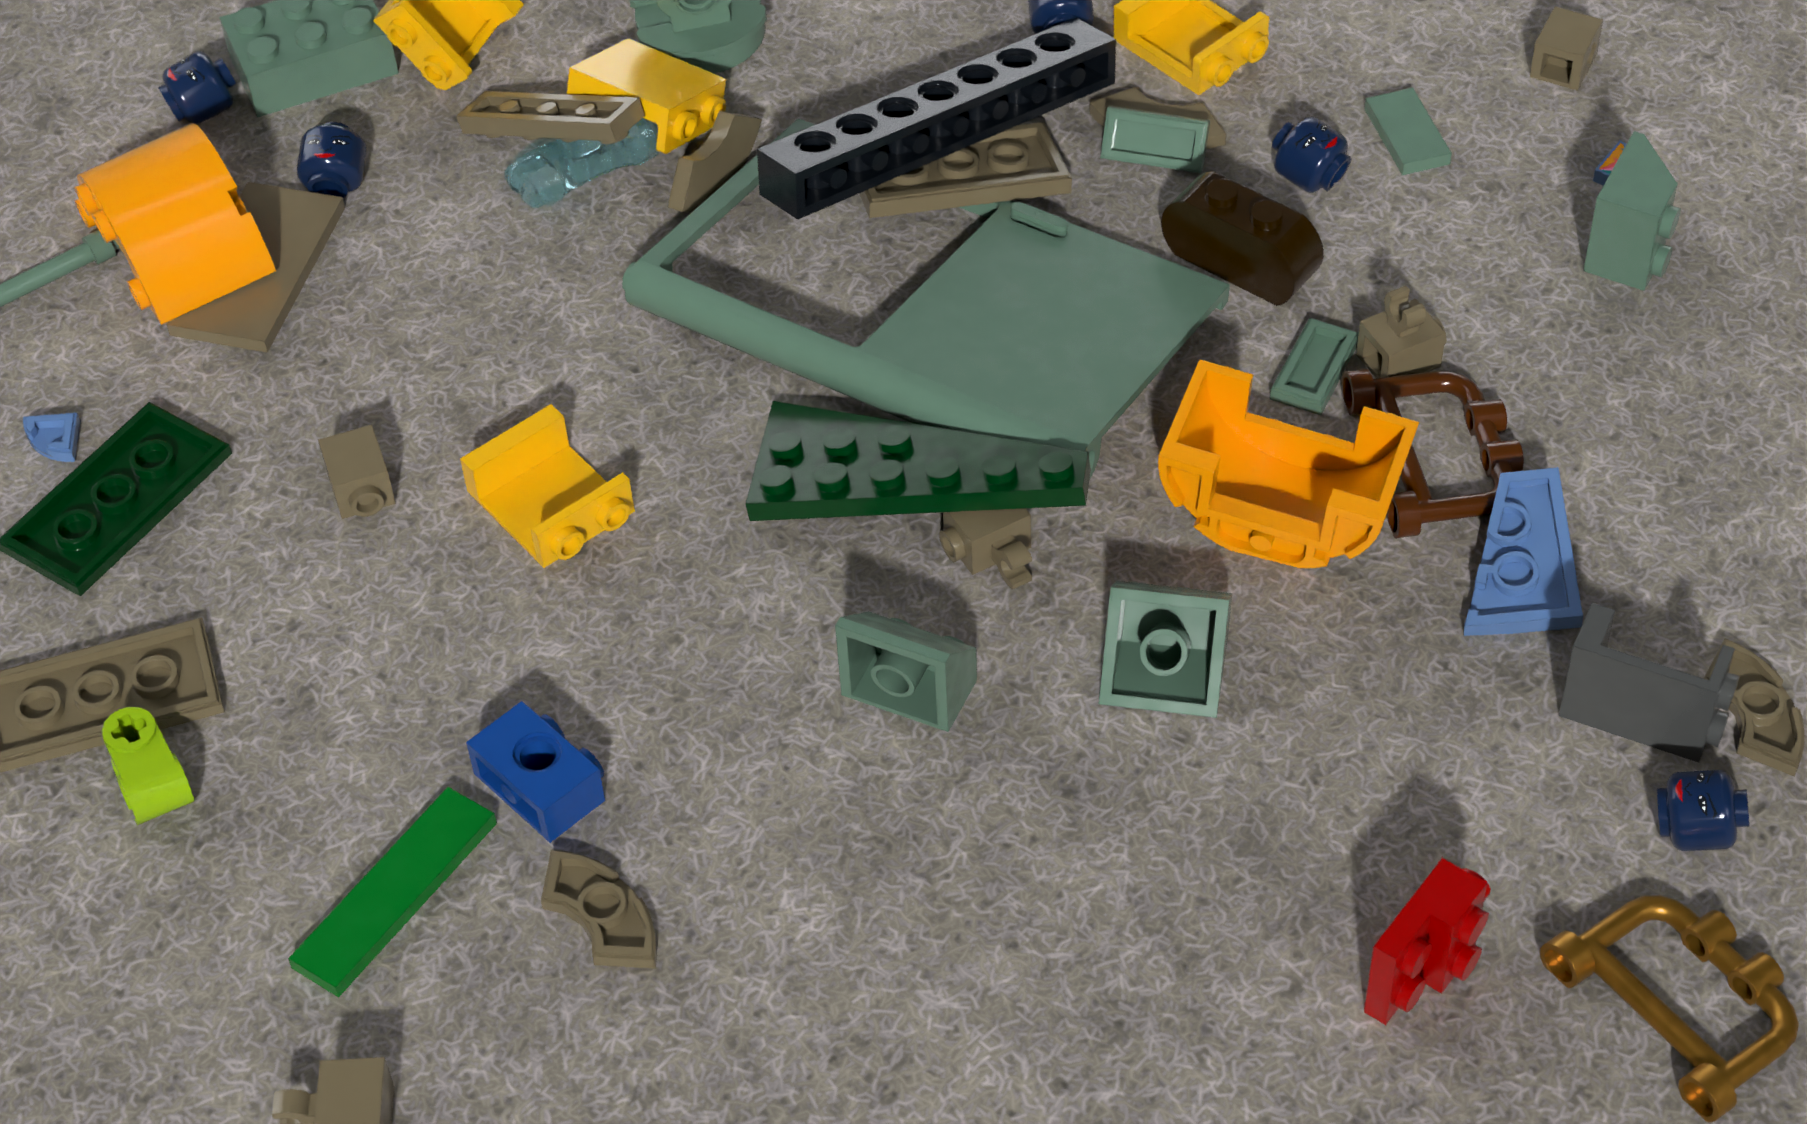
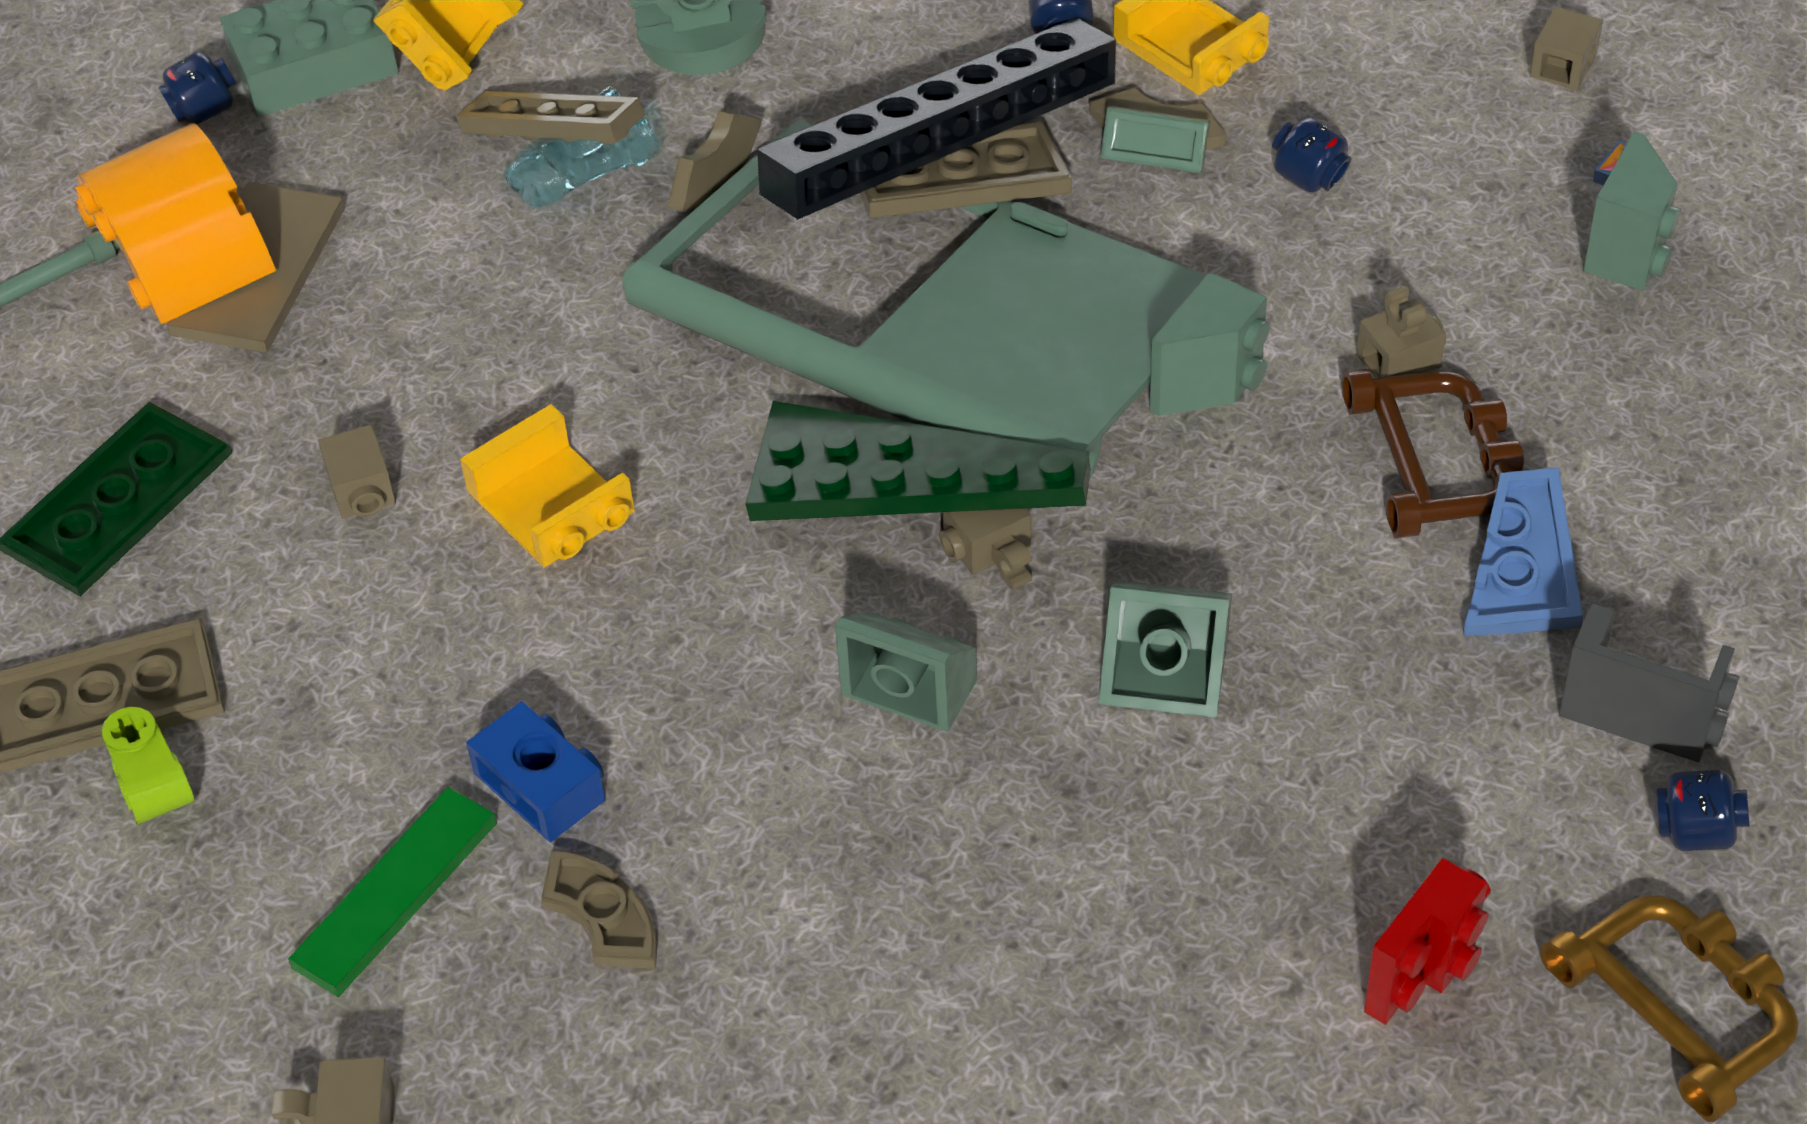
medium blue tile [23,413,81,462] -> none
dark blue head [297,122,366,198] -> none
yellow panel [567,38,726,154] -> none
light orange cylinder [1158,359,1419,568] -> none
dark brown brick [1161,171,1324,306] -> none
sand green tile [1270,318,1359,415] -> none
sand green tile [1364,88,1452,176] -> none
dark tan tile [1704,638,1805,777] -> none
none -> sand green slope [1150,272,1270,416]

